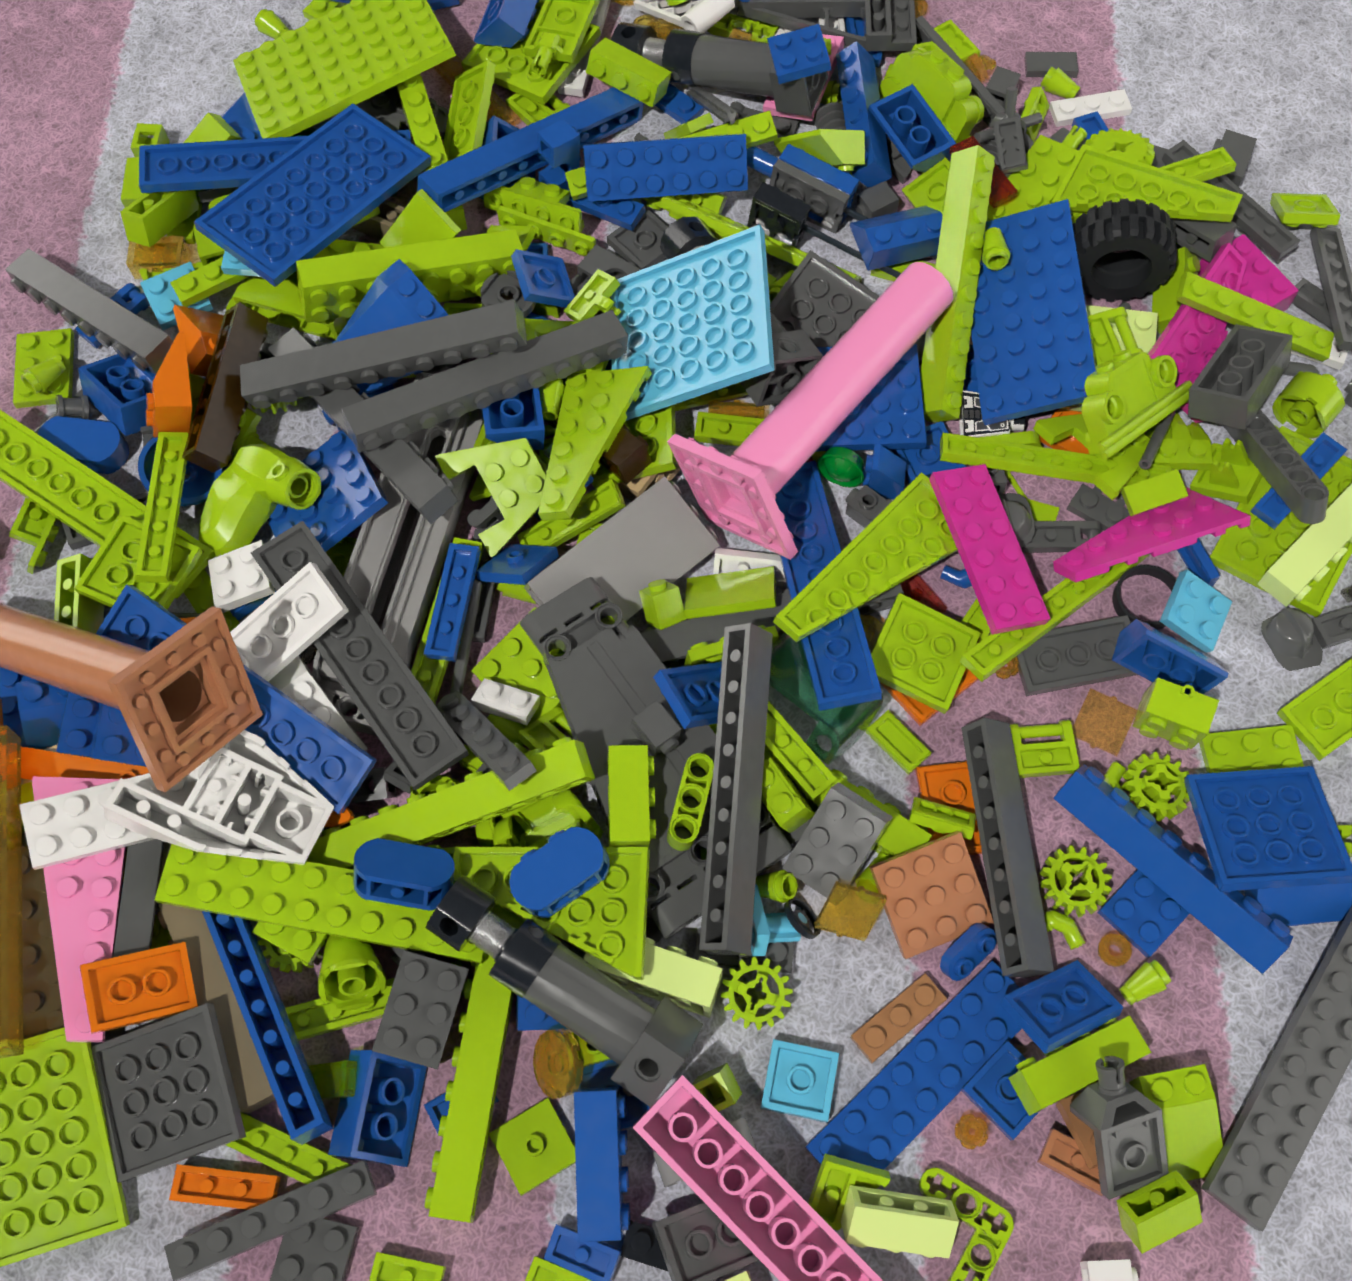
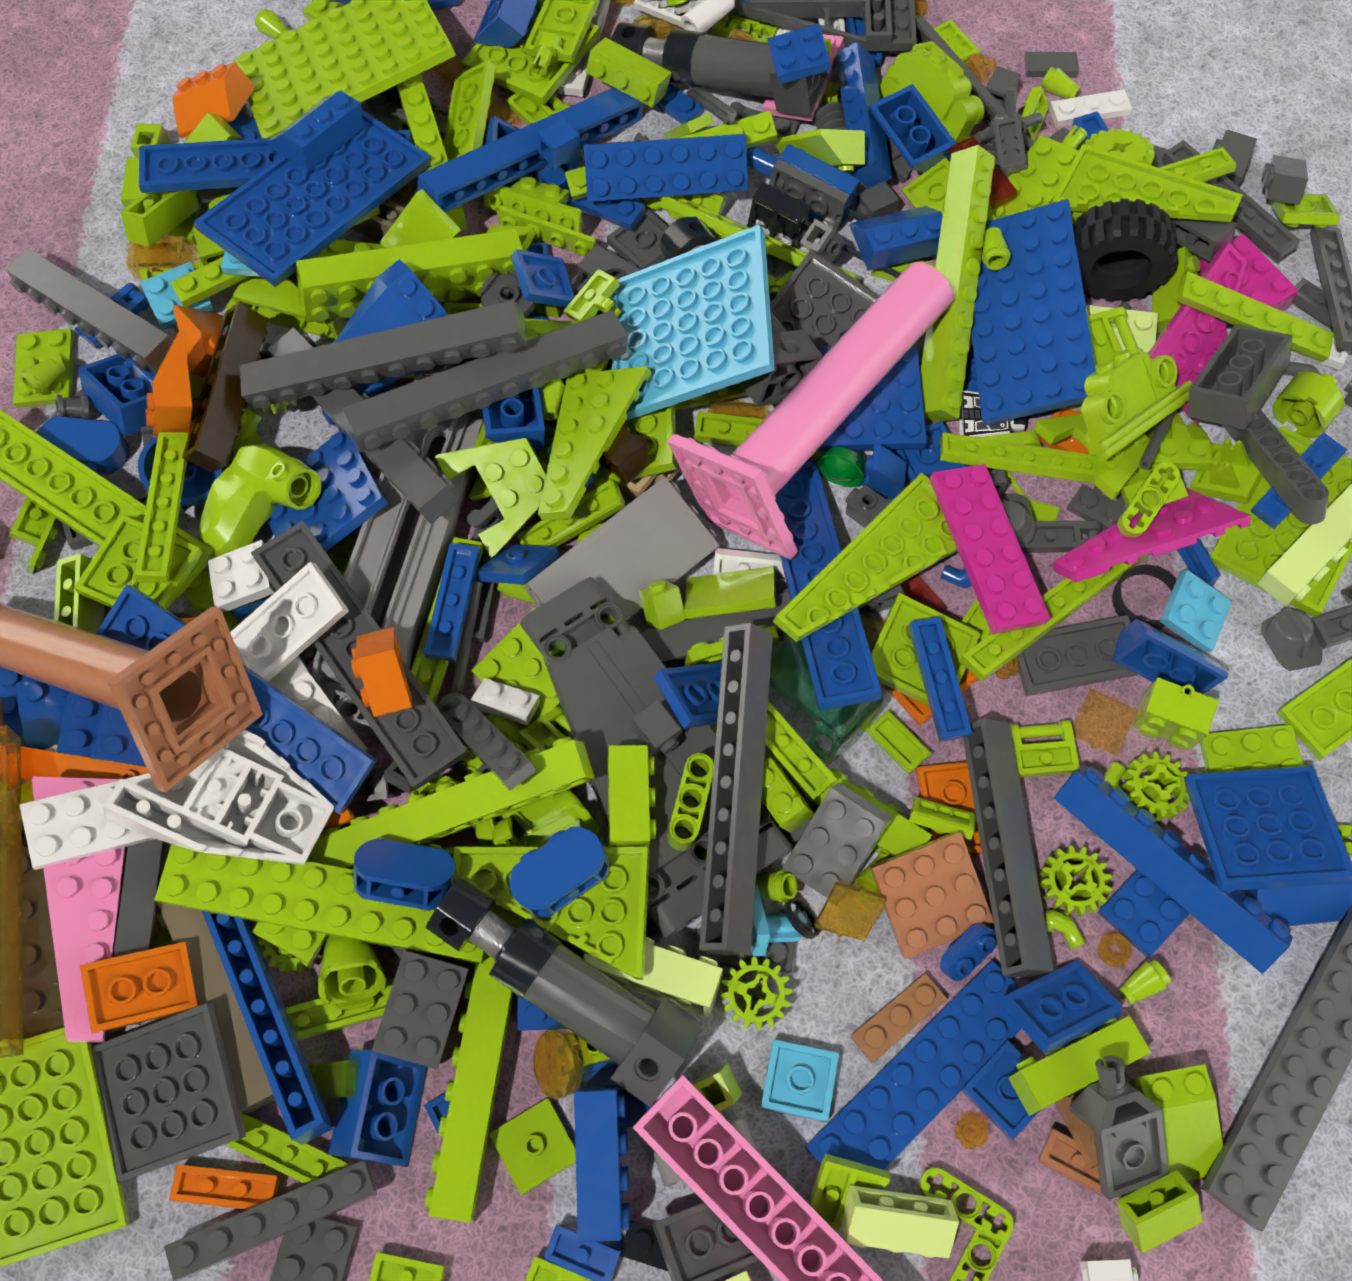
none -> orange slope [172,62,255,138]
none -> blue slope [267,90,364,172]
none -> orange brick [351,627,412,717]
none -> dark grey brick [800,219,846,264]
none -> blue plate [908,617,973,742]
none -> lime beam [1117,462,1180,538]
none -> dark grey brick [1261,155,1308,205]

